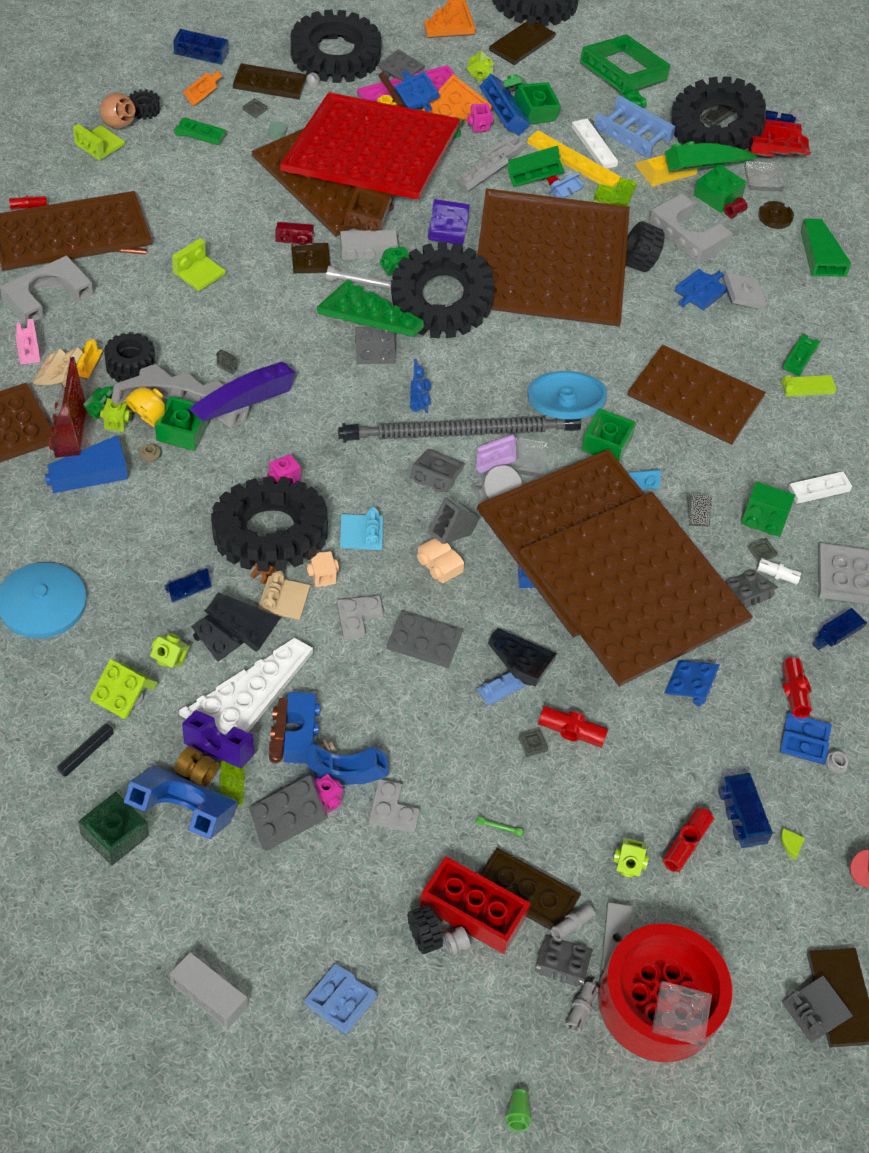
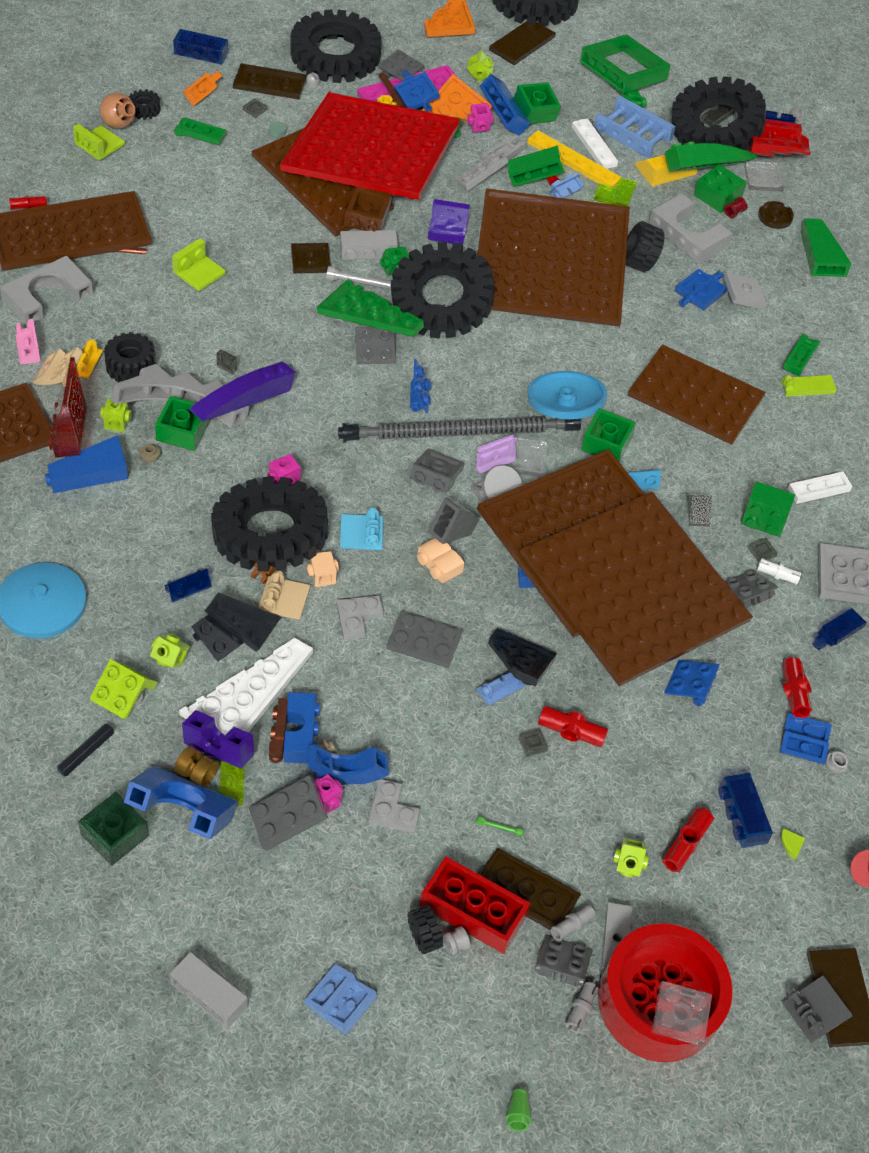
green hinge [82,386,114,420] -> none
yellow cylinder [124,387,165,427] -> none
dark red bracket [275,222,314,243] -> none
green hinge [503,74,526,90] -> none

